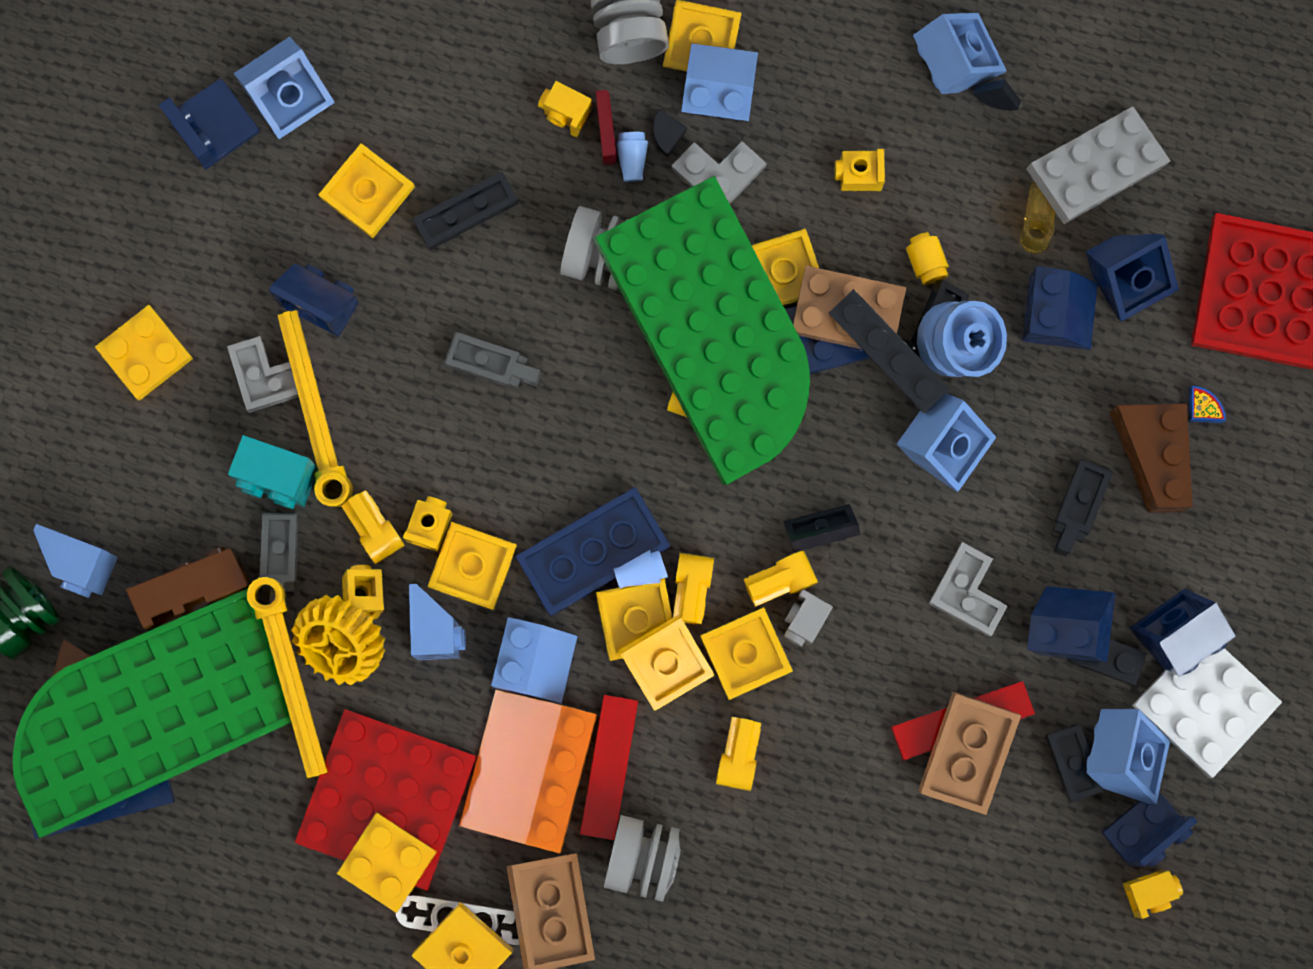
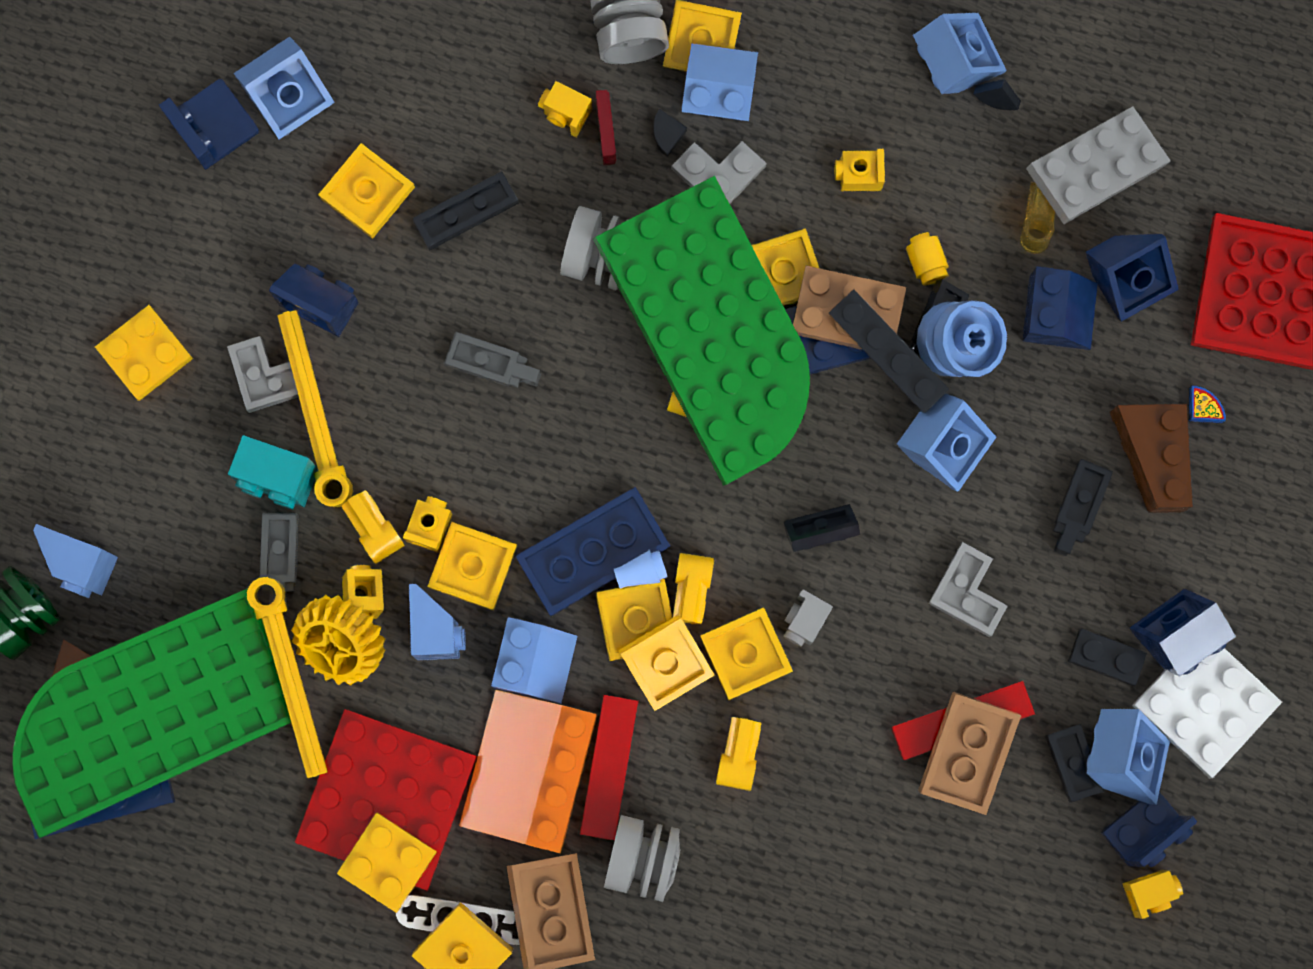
reddish brown wedge [126,547,251,631] -> none
light blue cone [615,132,648,182] -> none
yellow piece [743,550,818,607] -> none
dark blue slope [1027,586,1116,663] -> none

